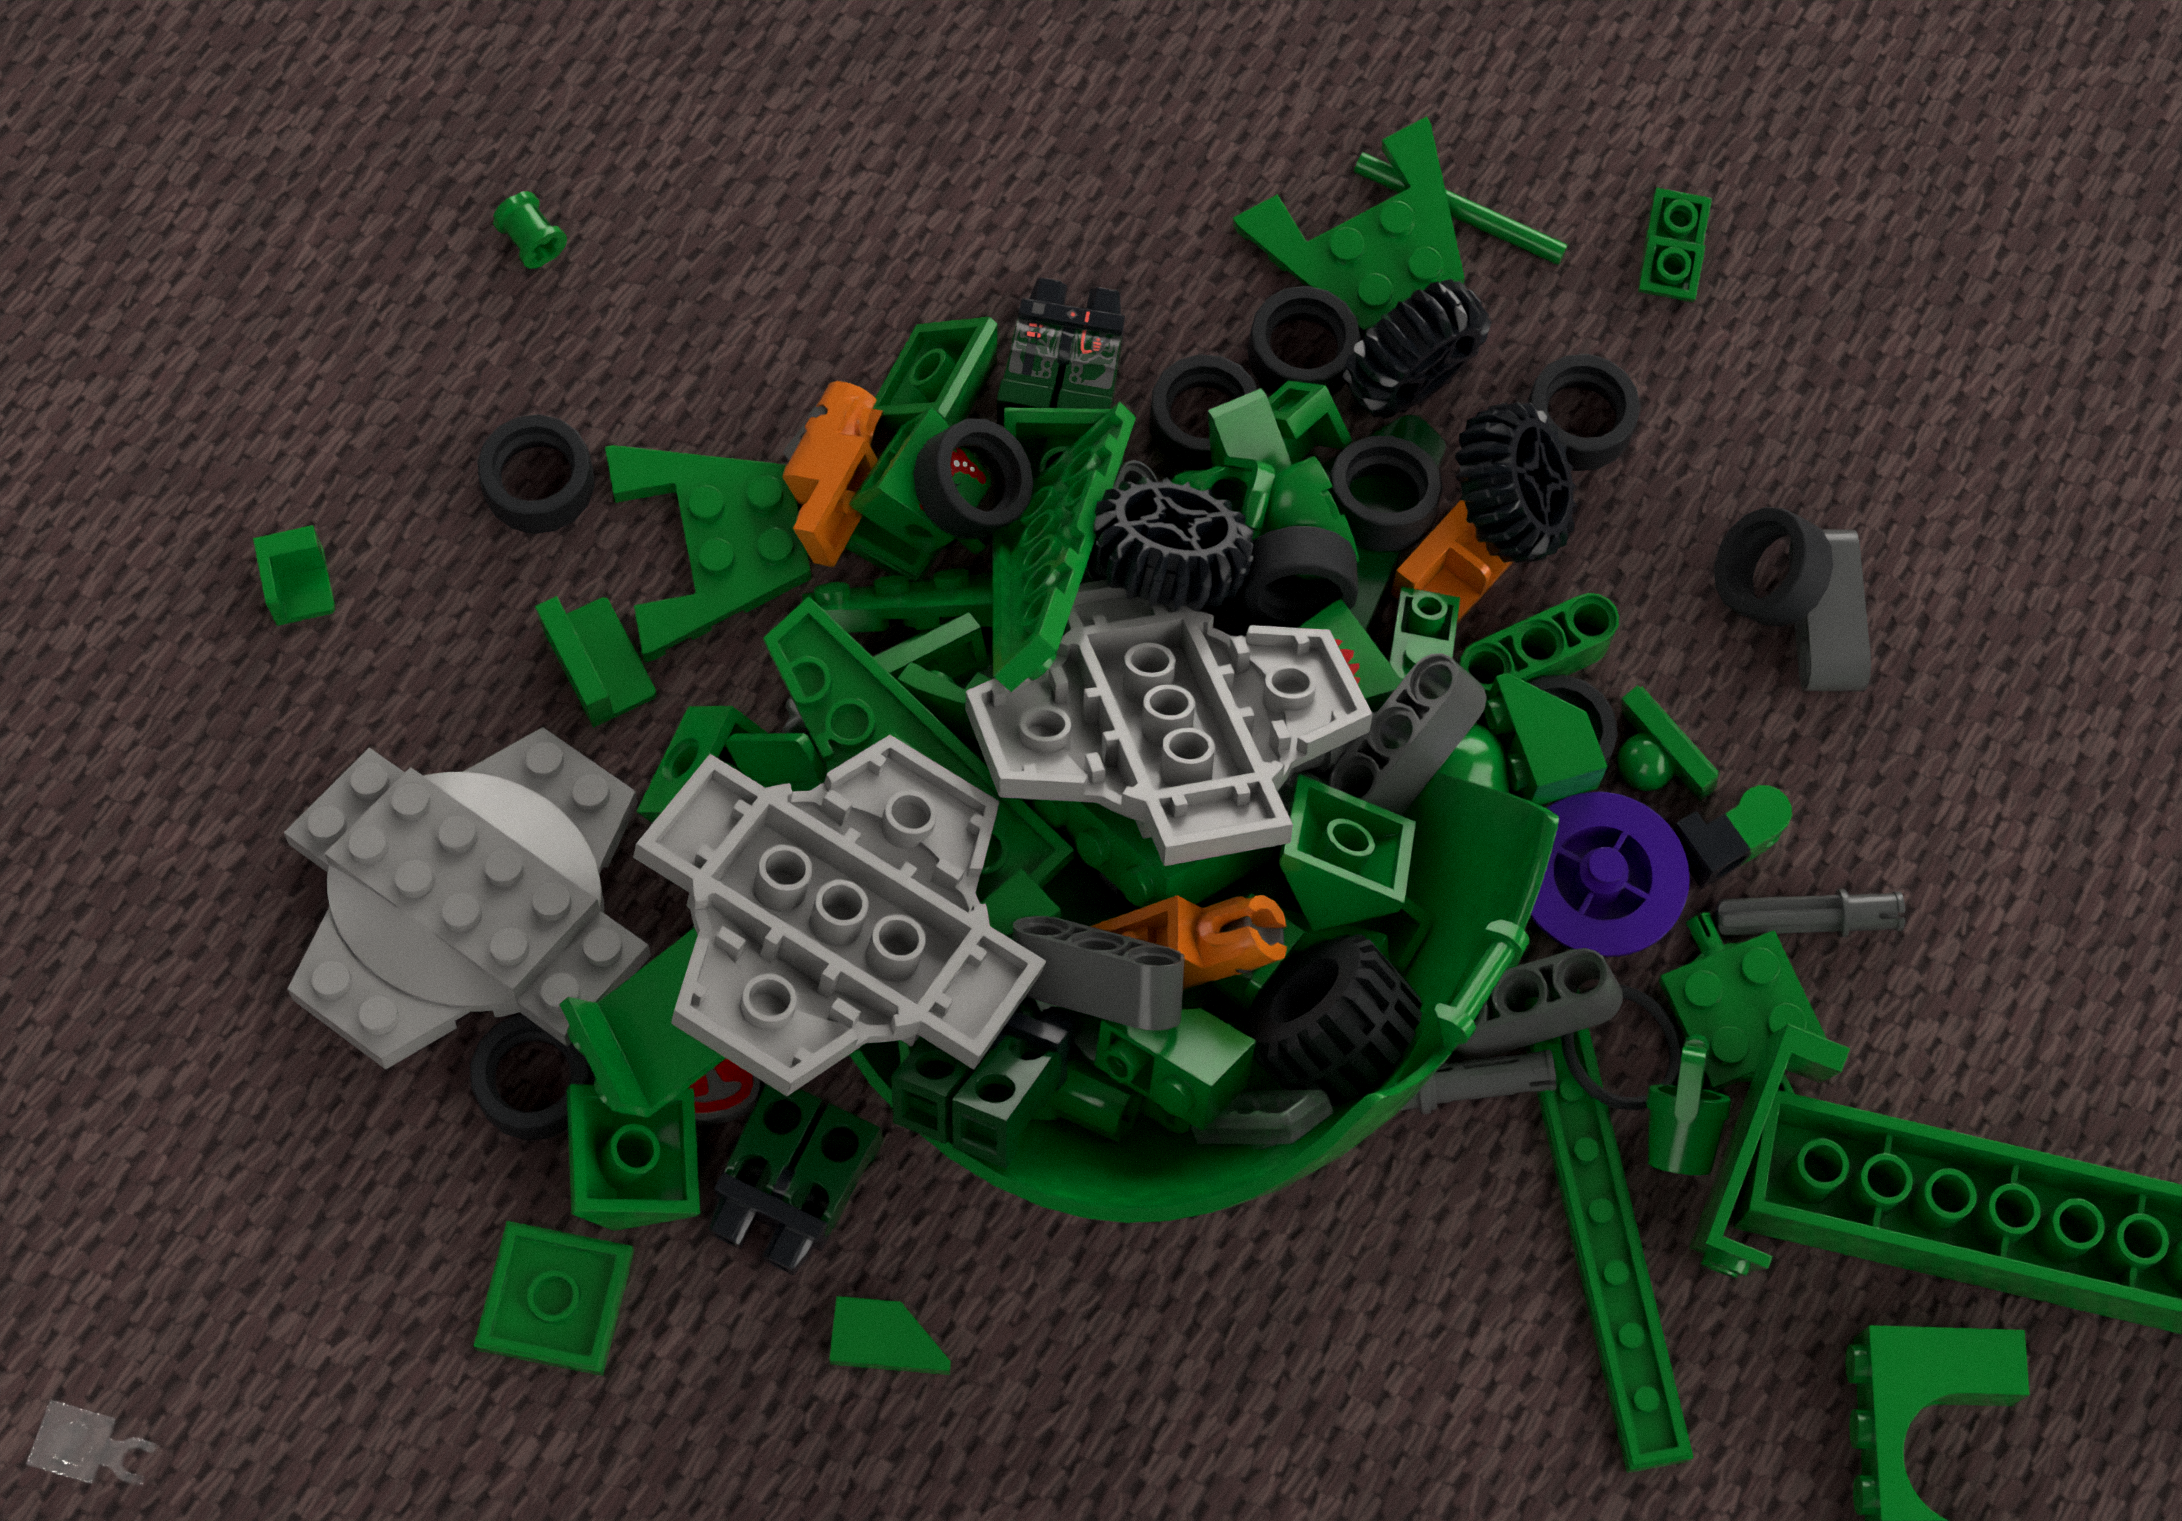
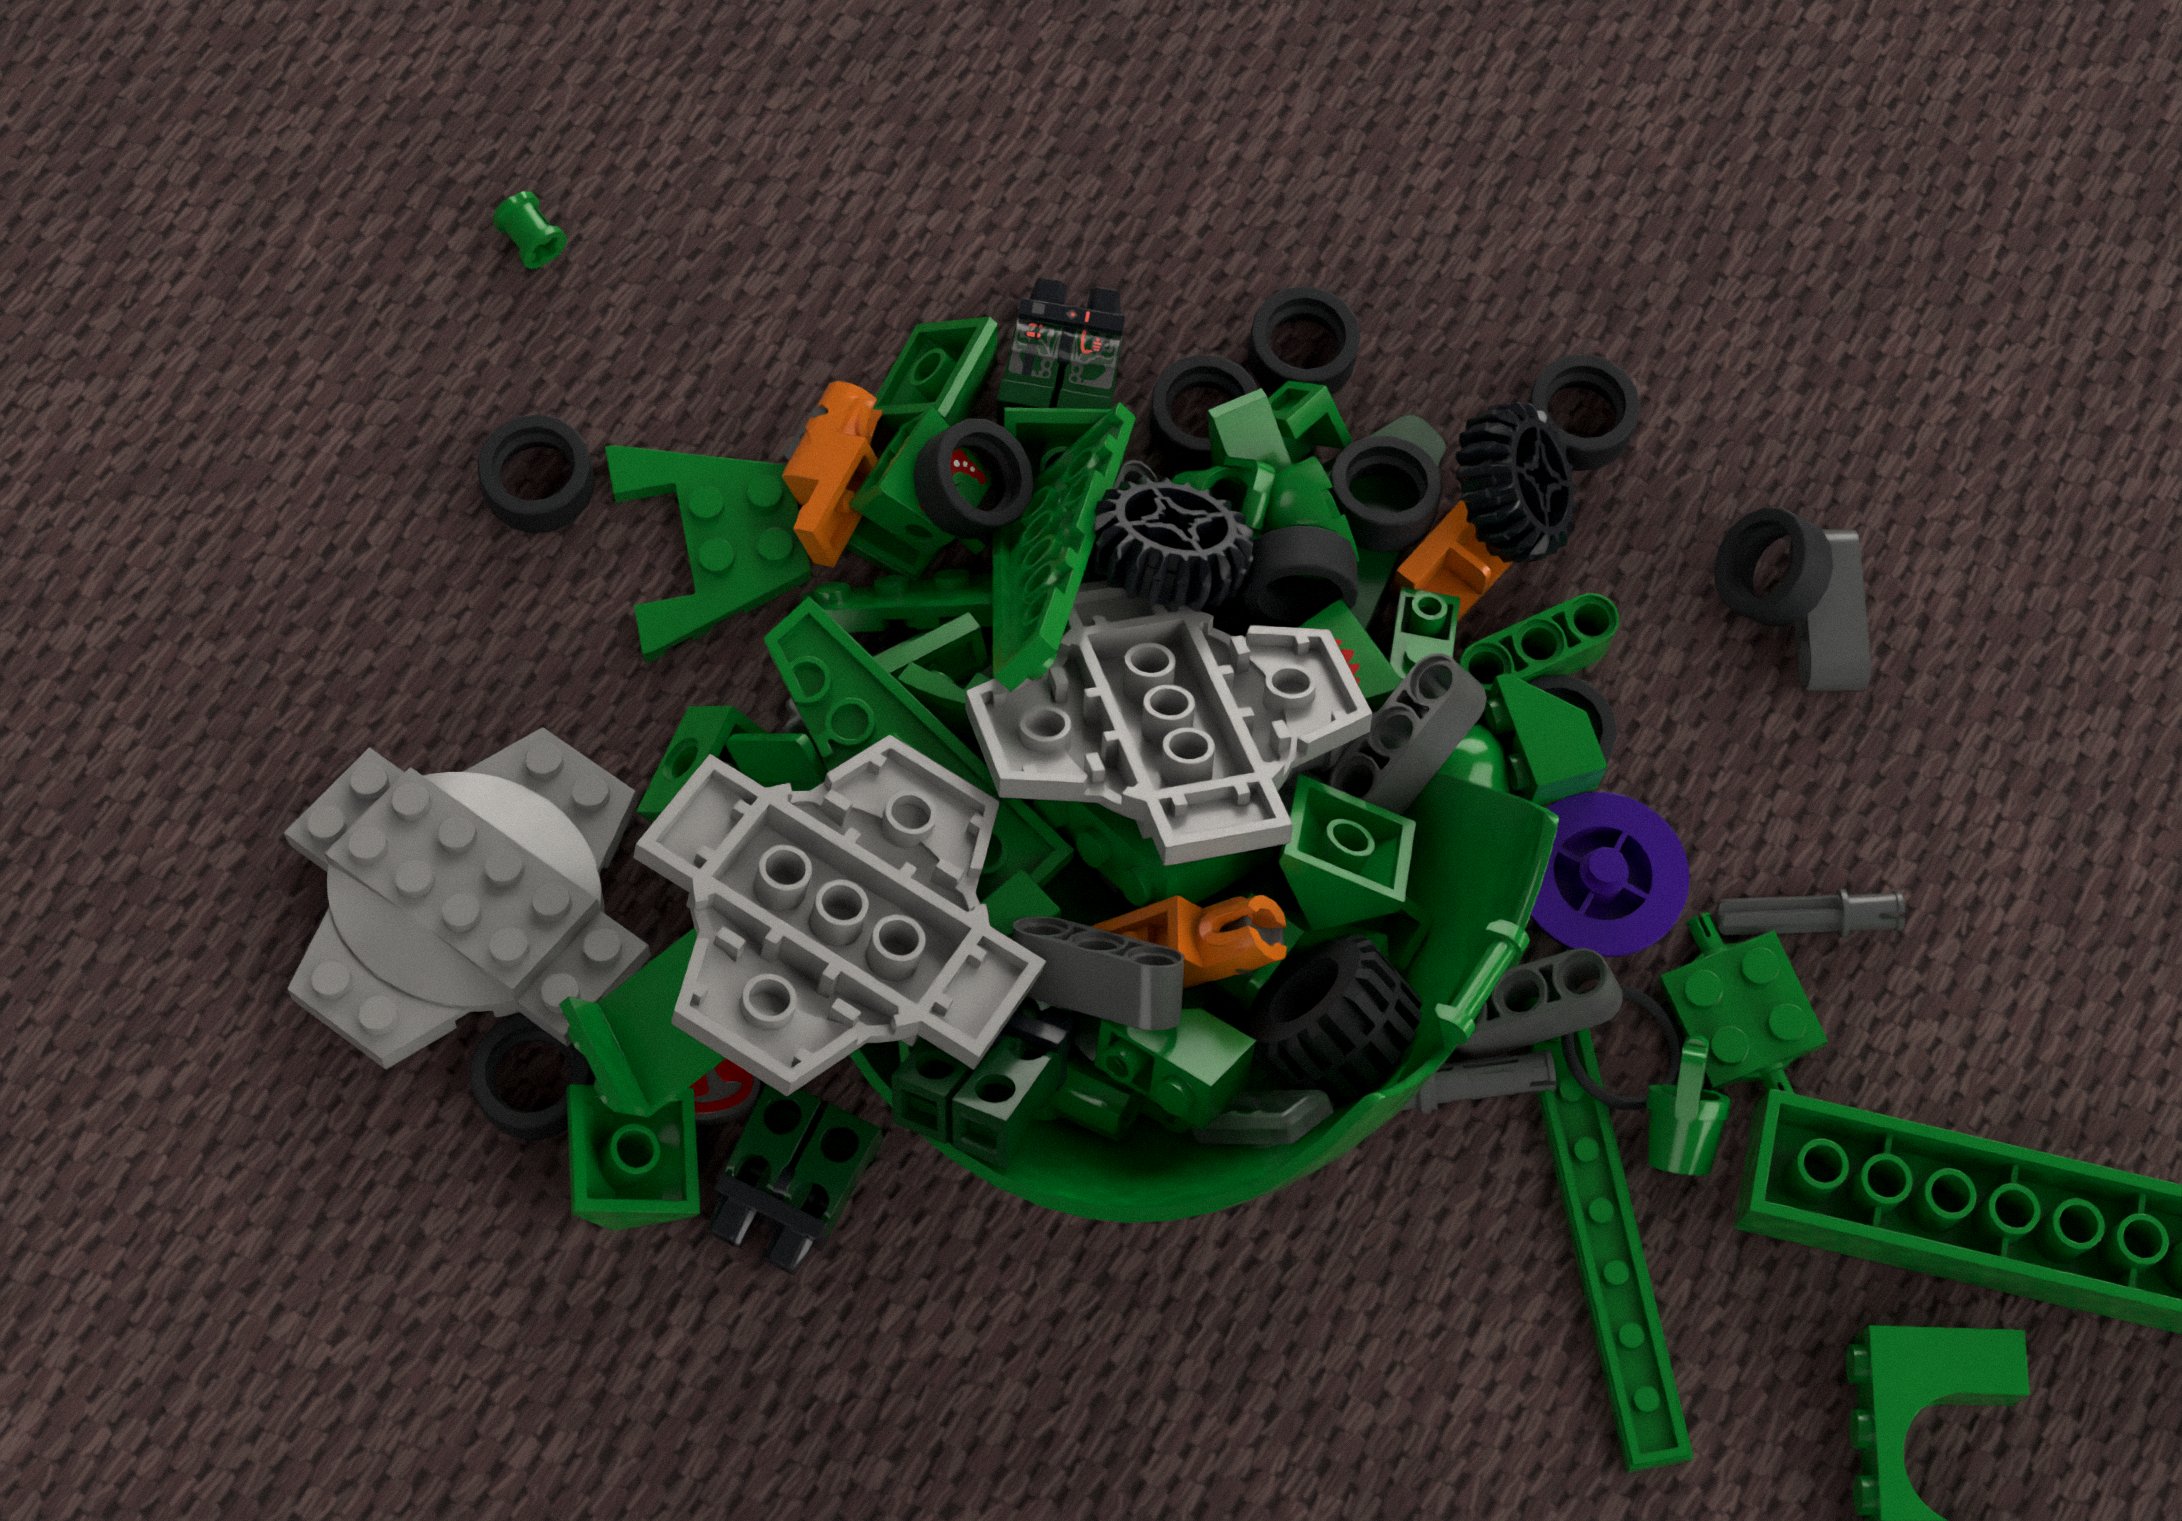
clear plate [26,1399,158,1487] -> none
green panel [253,525,336,626] -> none
green tile [473,1221,634,1376] -> none
green panel [535,596,657,728] -> none
green tile [829,1296,951,1375] -> none
green wing [1233,116,1465,338] -> none
black gear [1342,279,1492,419] -> none
green bar [1354,152,1568,265] -> none
green tile [1616,685,1719,801] -> none
green slope [1638,187,1712,303] -> none
leg [1673,785,1792,889] -> none
green panel [1689,1024,1850,1278] -> none

